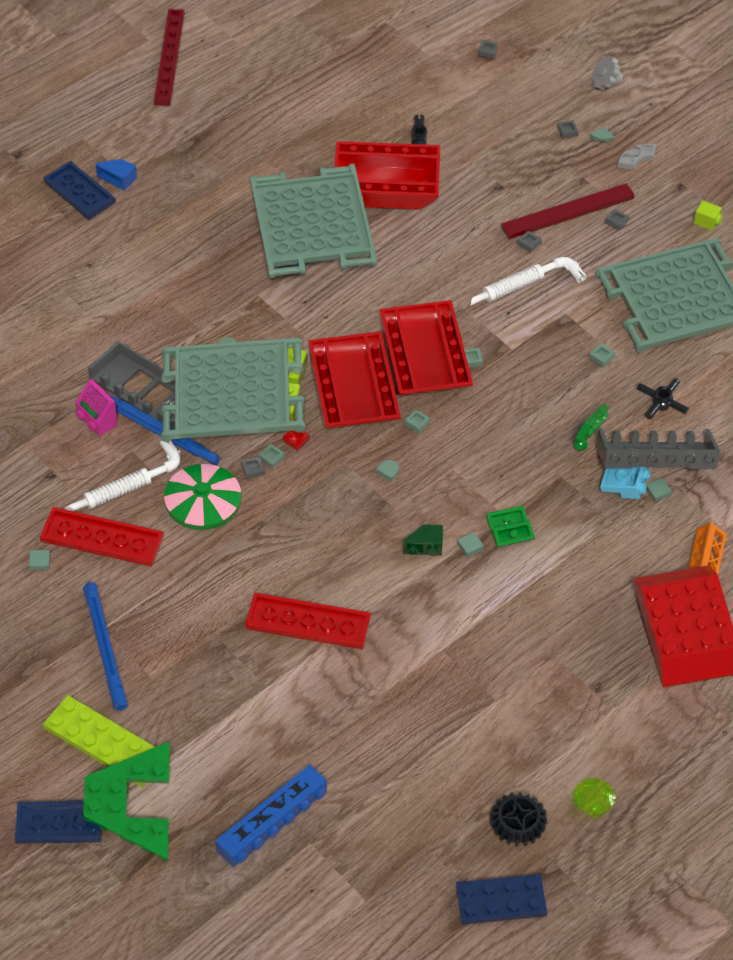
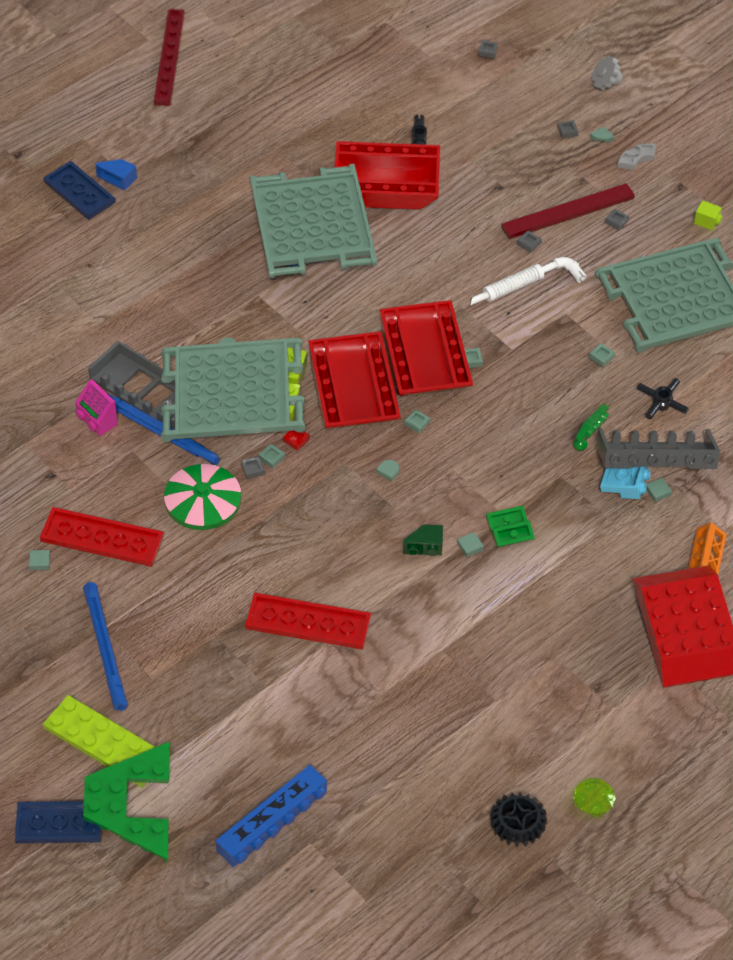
white piece [64,440,181,511] -> none
dark blue plate [456,874,548,925] -> none

